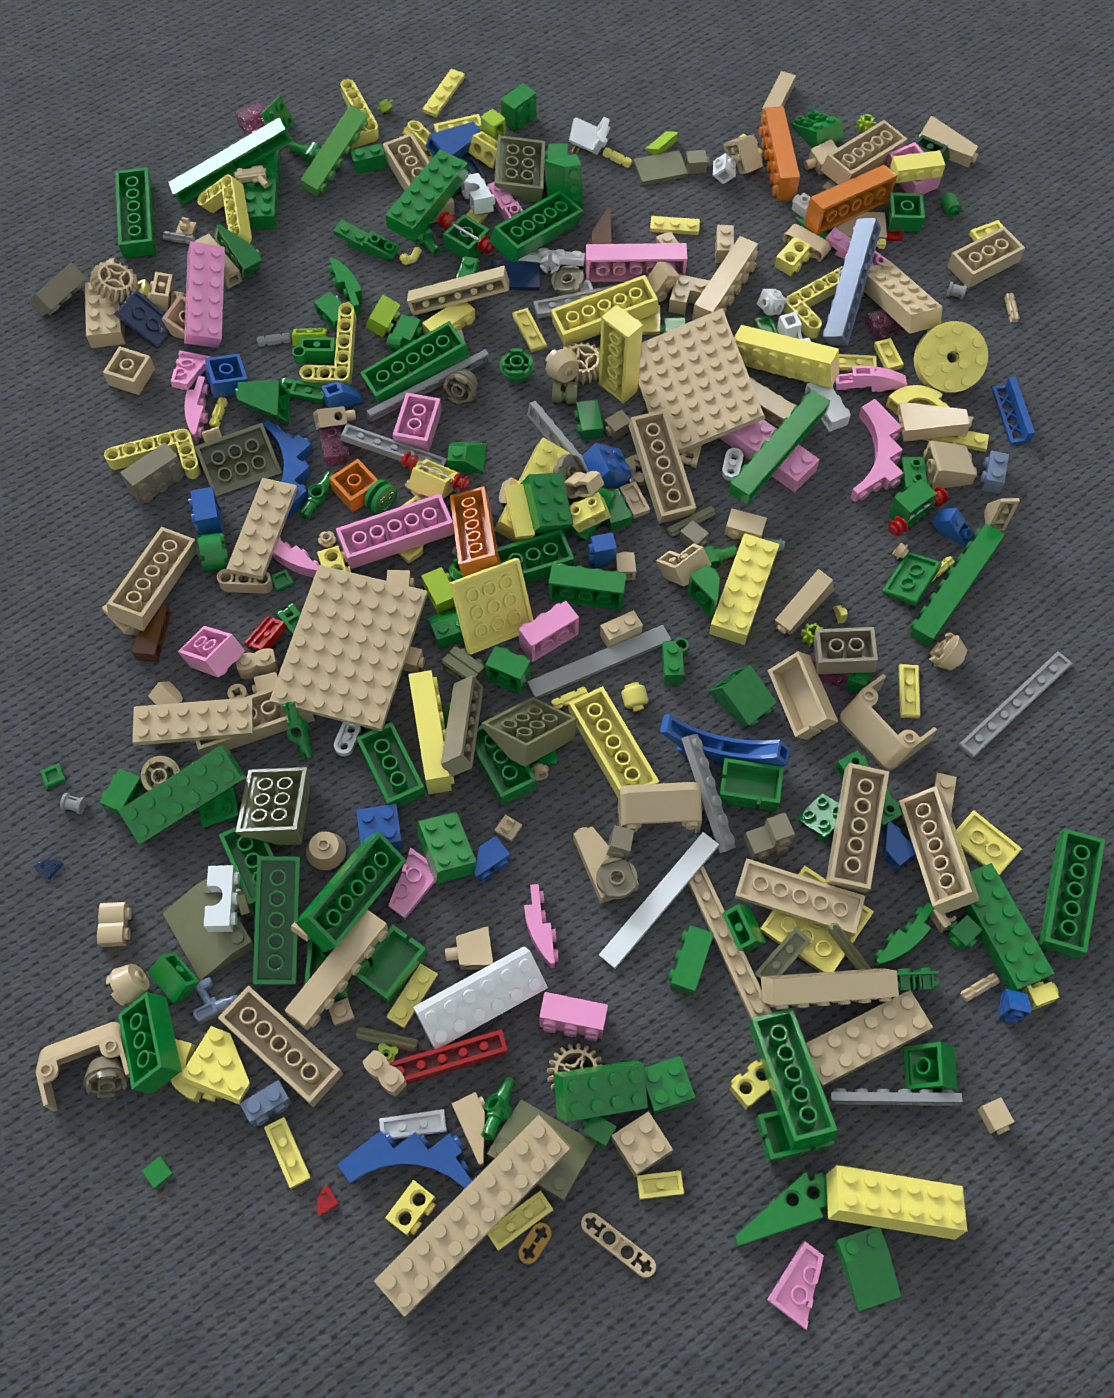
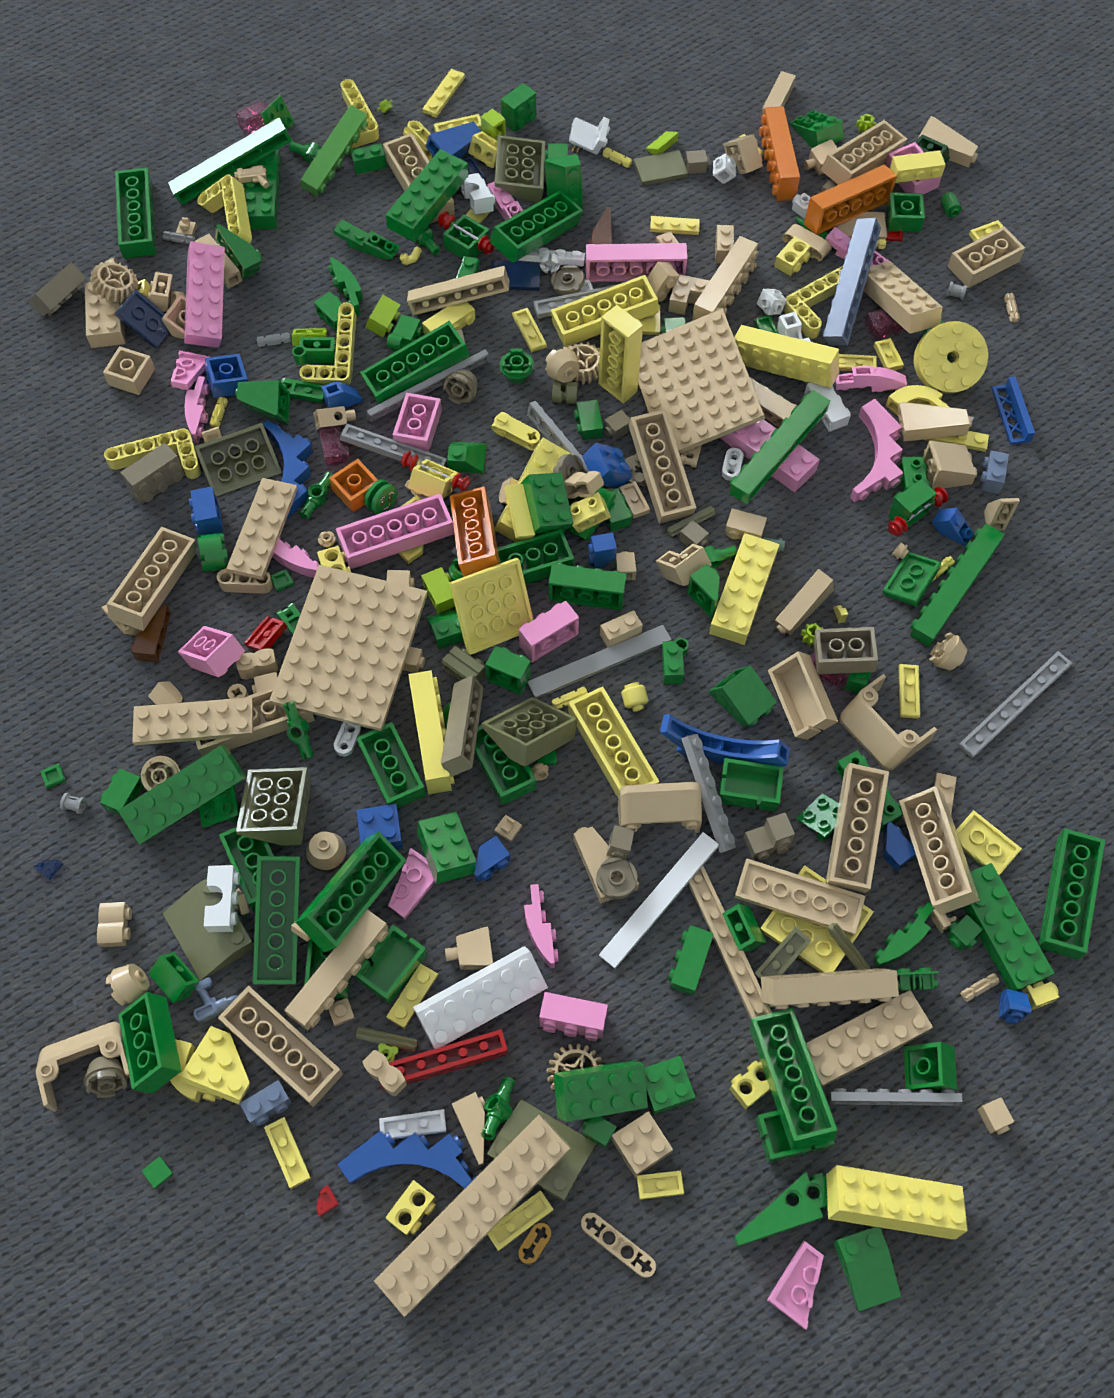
none -> light yellow piece [491,412,540,451]

